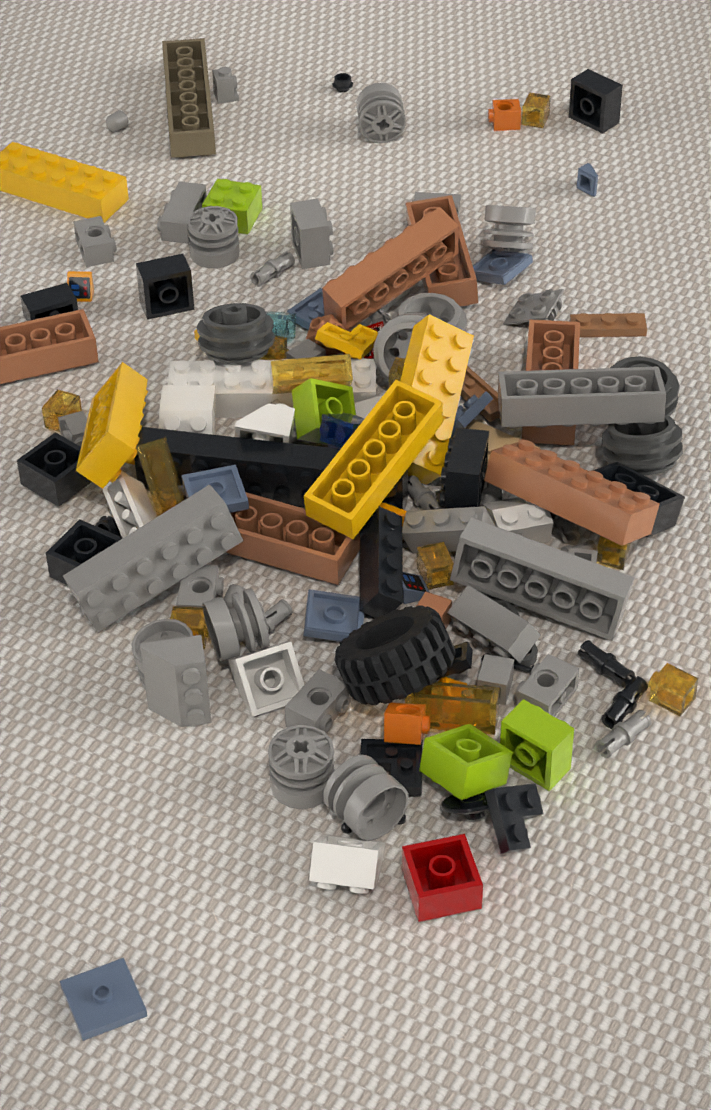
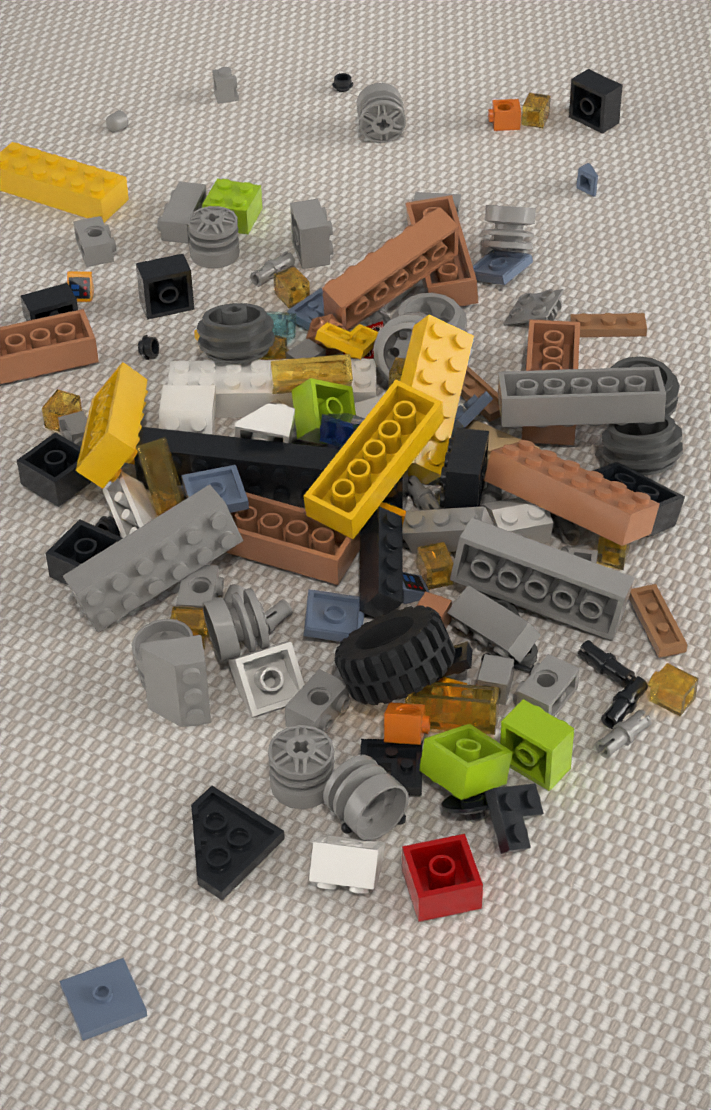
dark tan brick [162,38,216,158] -> none
none -> black plate [138,335,159,360]
none -> black plate [191,786,285,900]
none -> clear yellow brick [274,266,310,309]
none -> medium nougat plate [629,584,687,658]

